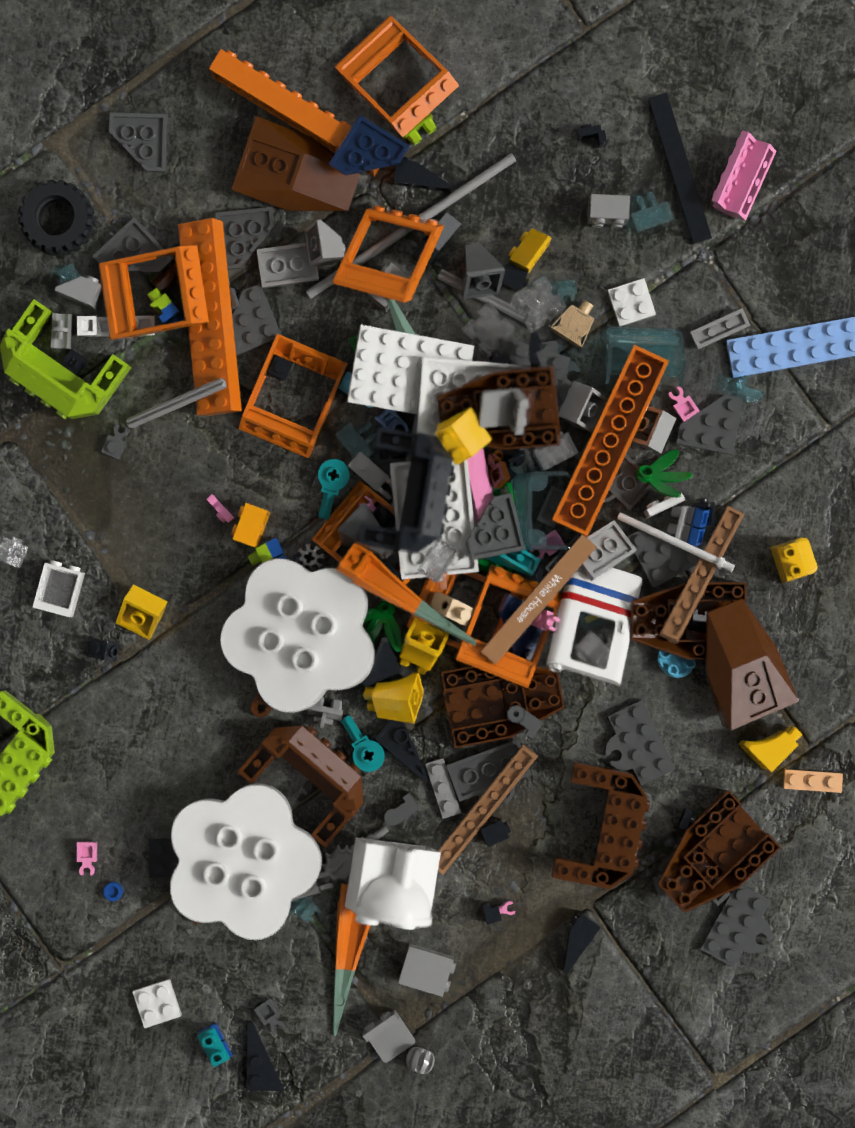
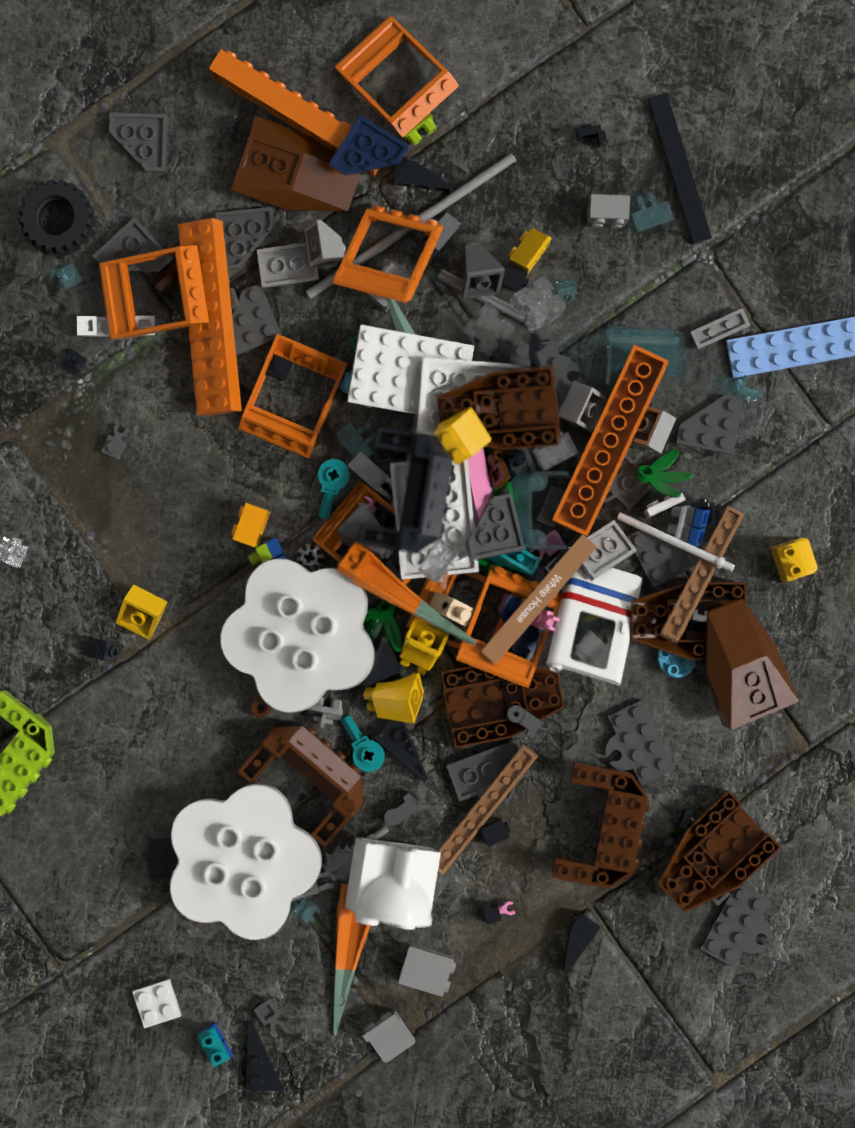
lime wedge [0,299,131,419] -> none
window [33,560,85,617] -> none
light grey hips [51,313,72,349] -> none
light grey slope [55,275,103,310] -> none
bright pink plate [77,842,97,875] -> none
blue tile [103,881,123,901] -> none
light grey axle [126,378,227,428] -> none
hips [148,288,184,324] -> none
bright pink plate [206,494,236,524] -> none
medium blue piece [374,409,409,432] -> none
light grey piece [406,1047,435,1074] -> none
light grey plate [425,758,461,819] -> none
light grey bracket [479,388,529,435] -> none
tan torso [550,300,594,349] -> none
white plate [608,278,656,327] -> none
bright pink plate [668,386,699,422] -> none
bright pink brick [711,130,776,221] -> none
yellow hips [738,726,802,772] -> none
light nougat plate [783,769,843,793] -> none

